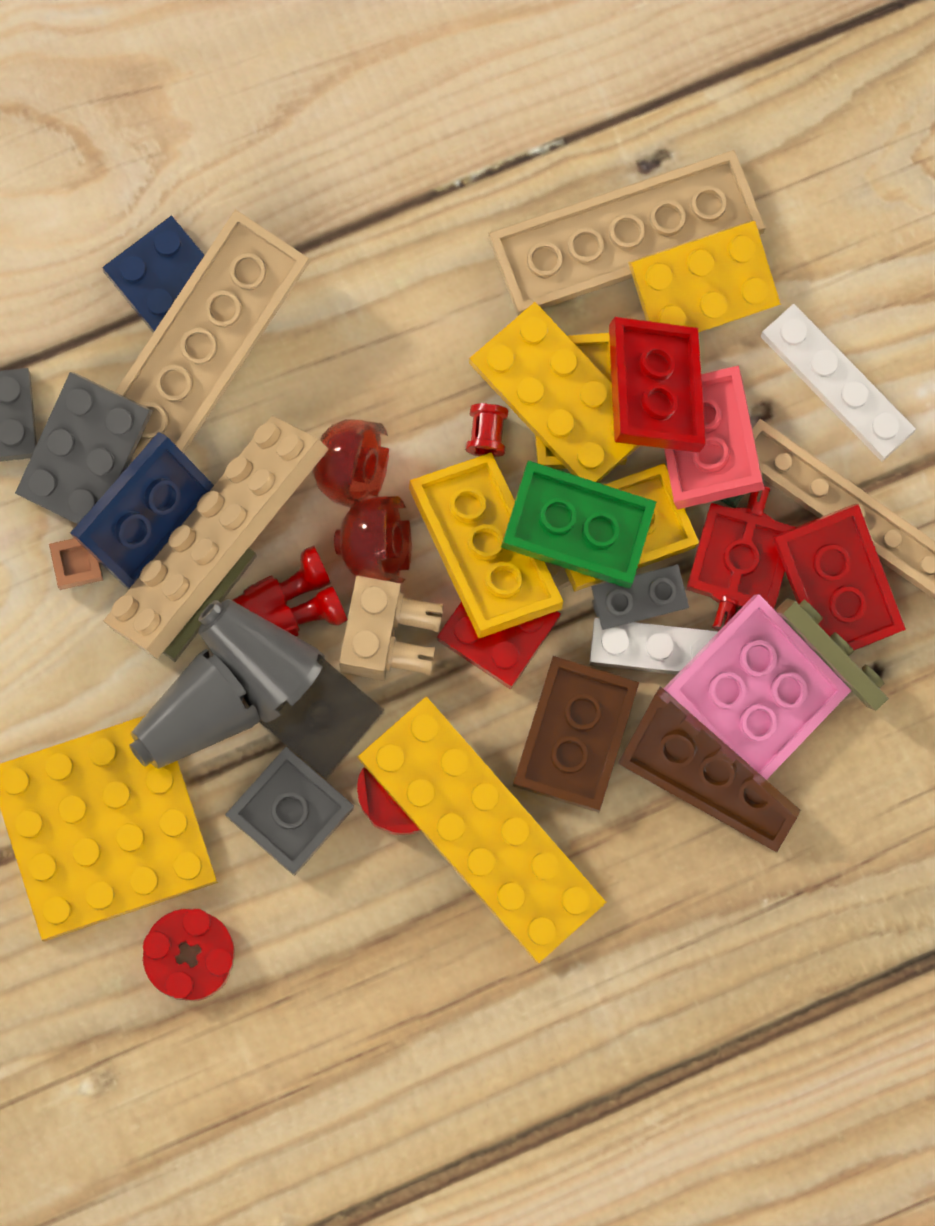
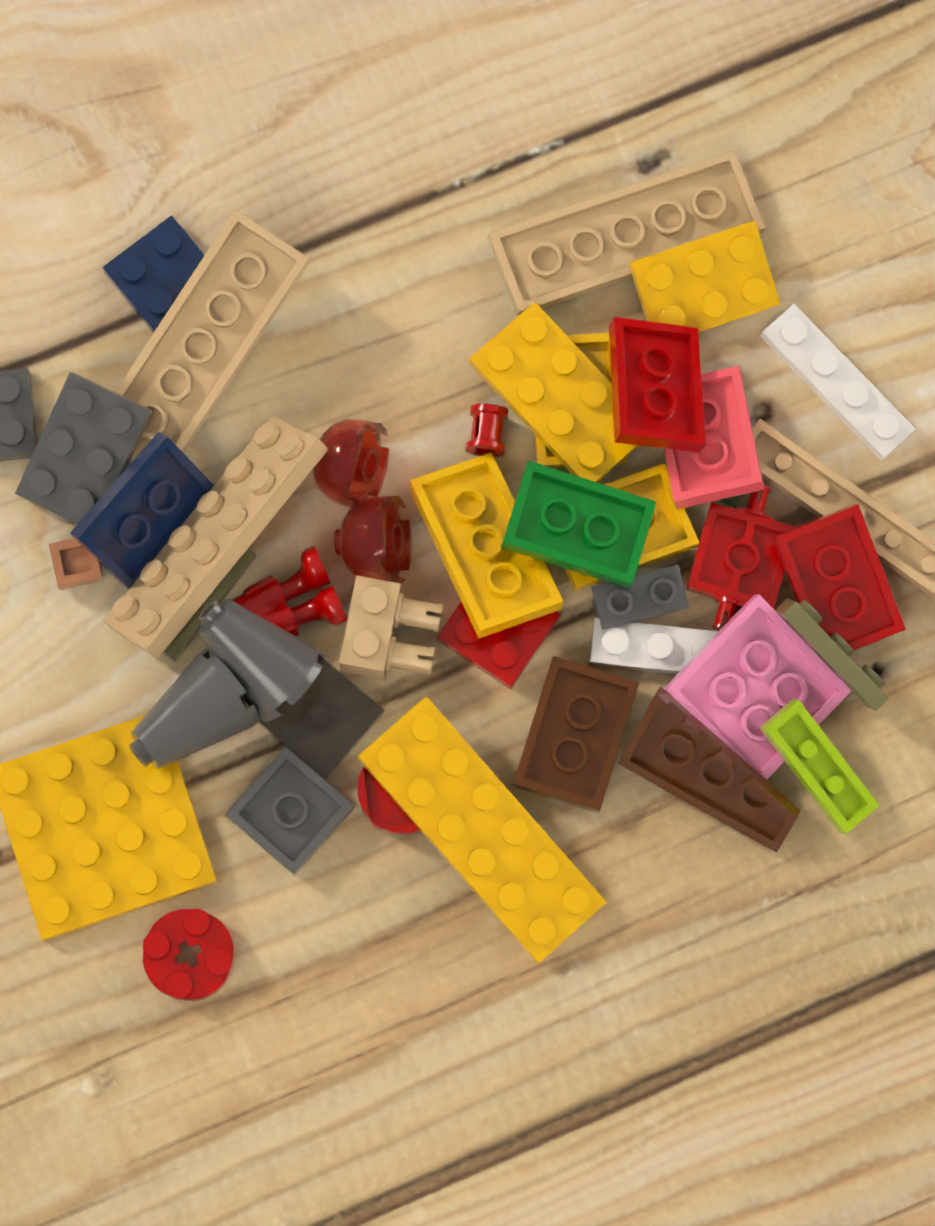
none -> lime plate [759,699,880,834]

